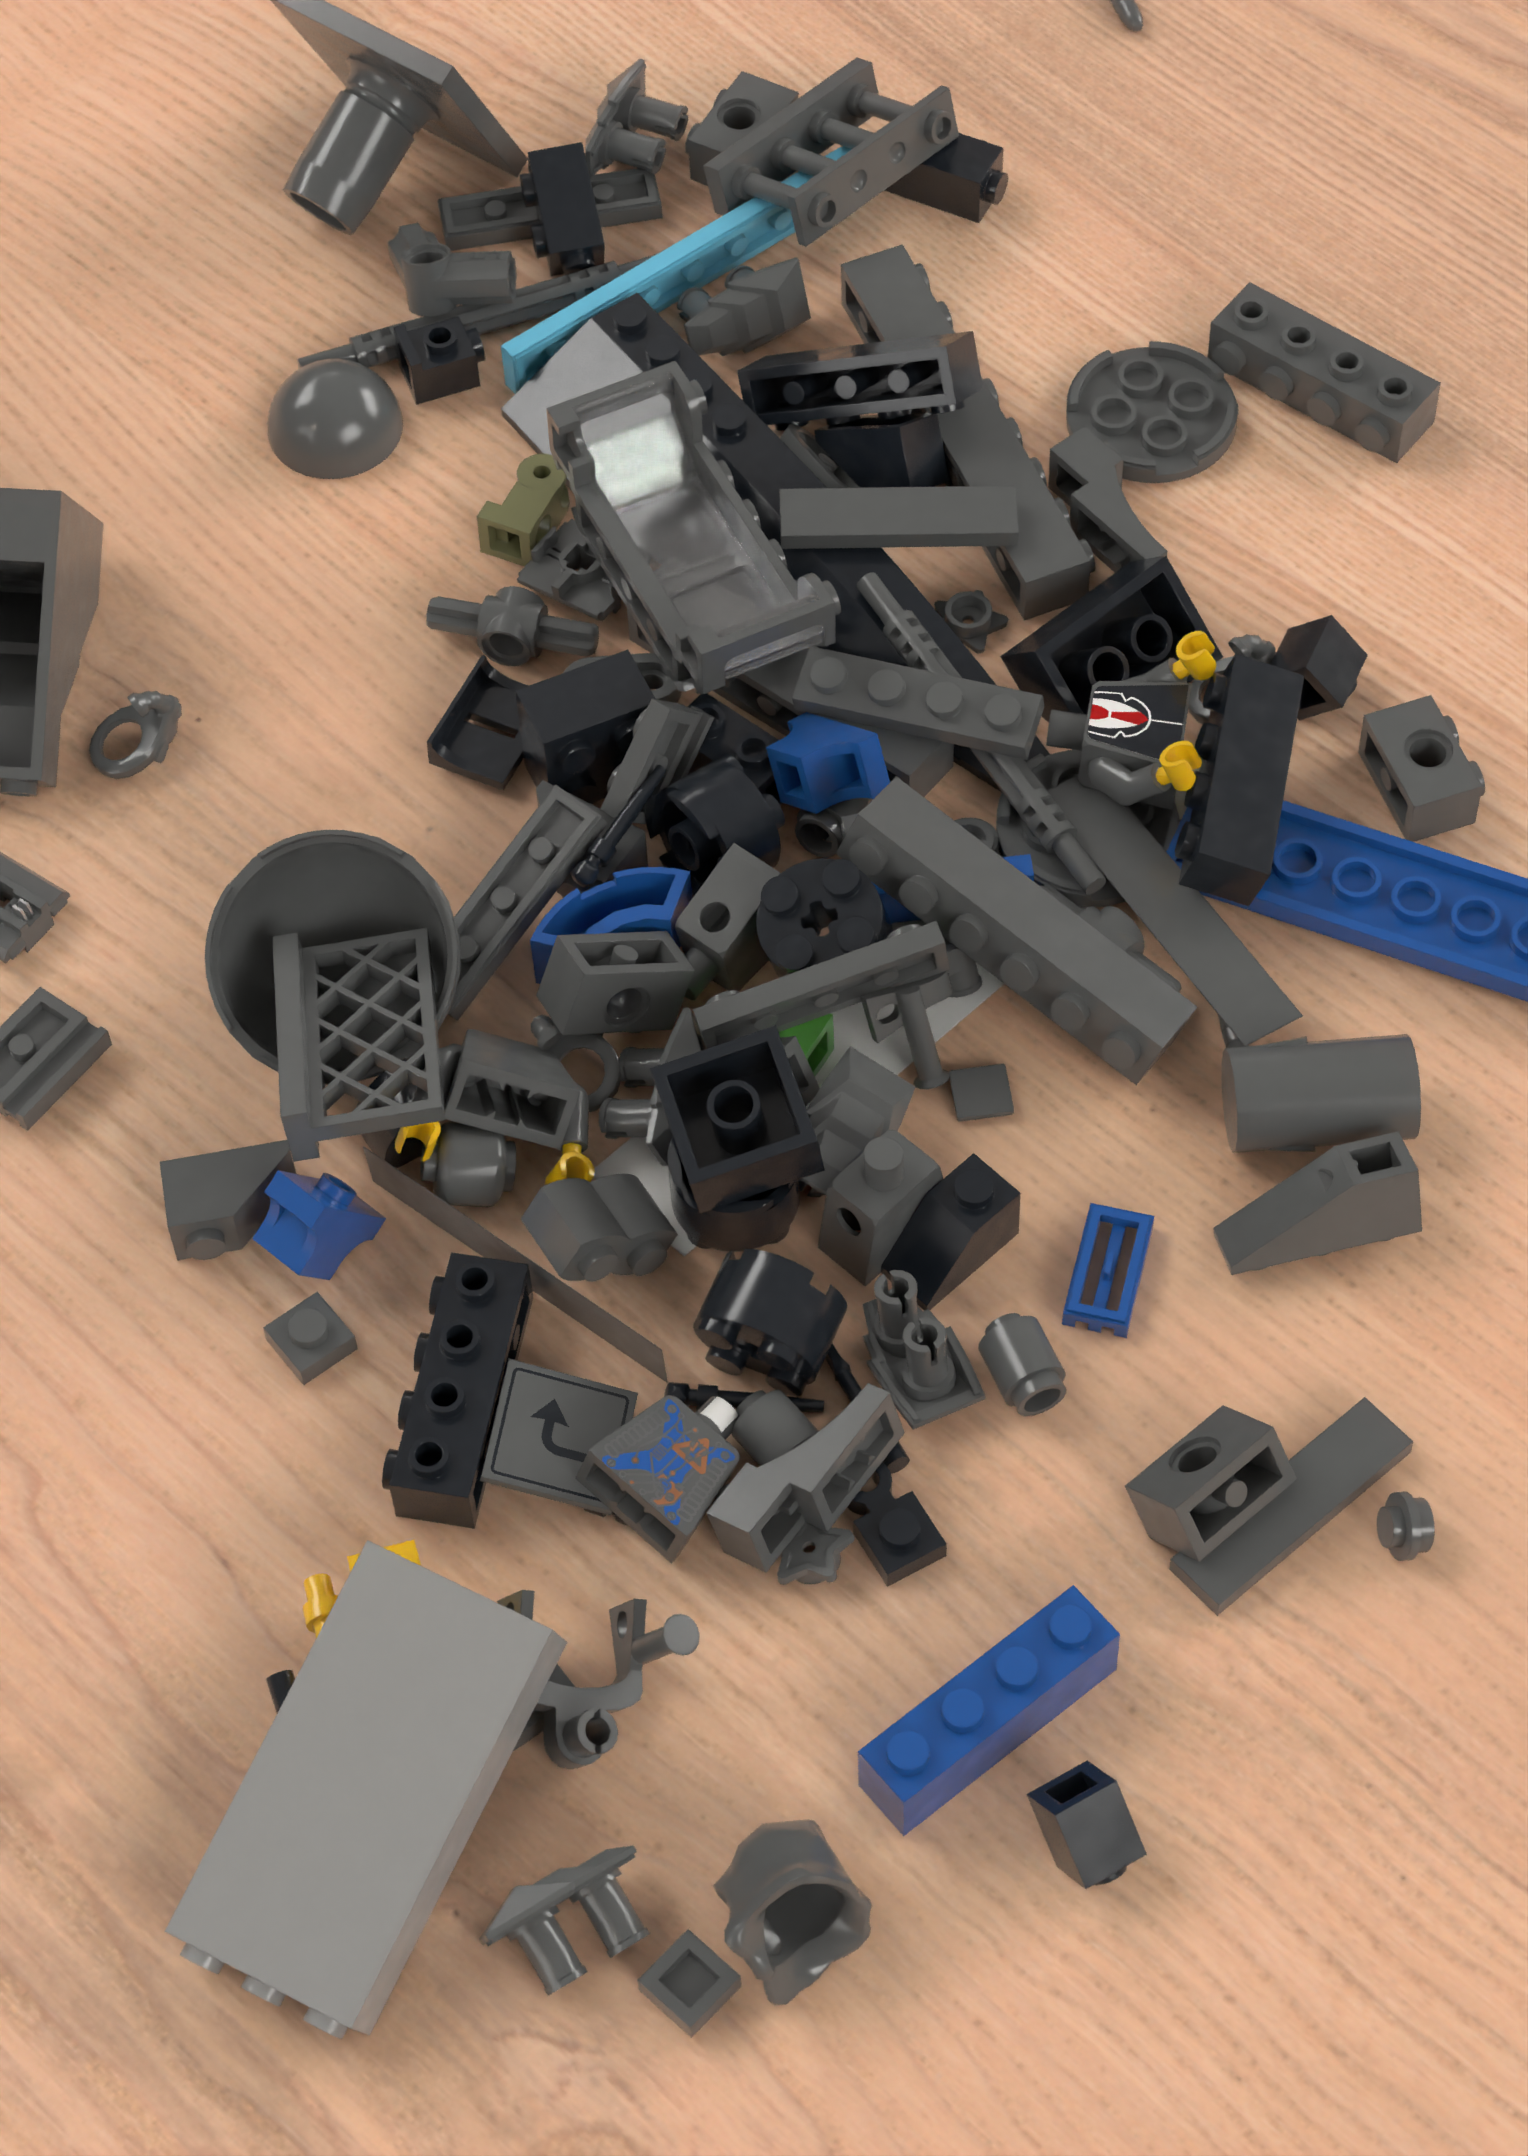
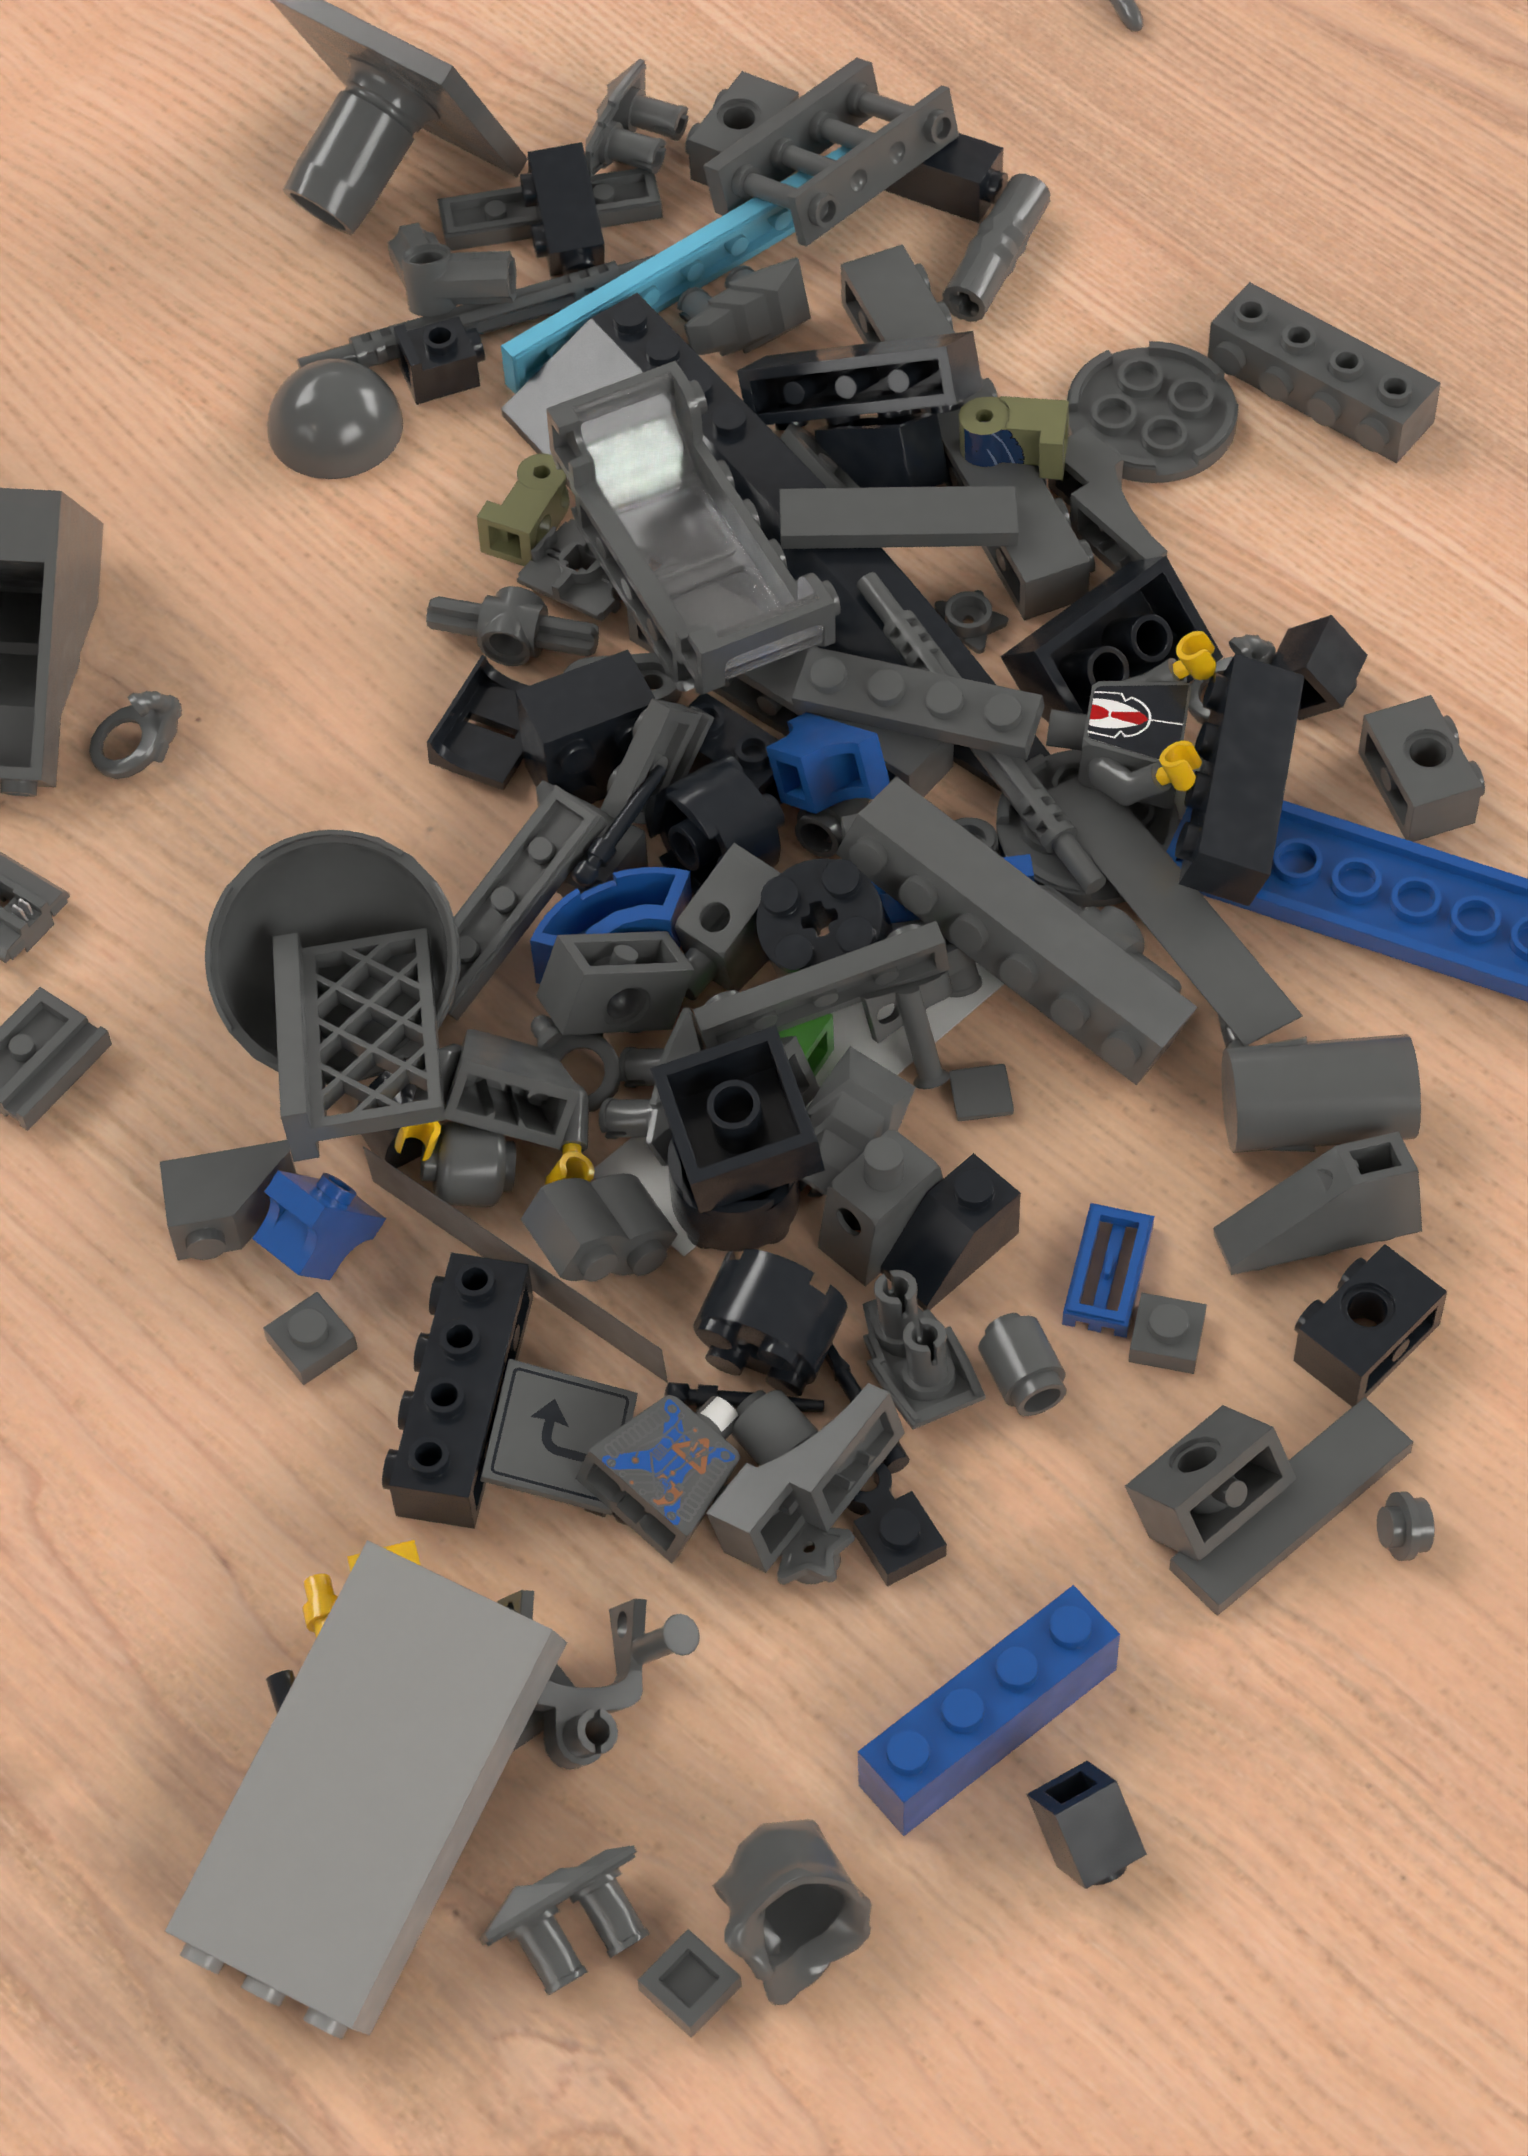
none -> dark grey axle [942,173,1051,322]
none -> olive leg [959,396,1069,480]
none -> dark grey plate [1129,1292,1207,1374]
none -> black brick [1293,1244,1447,1407]

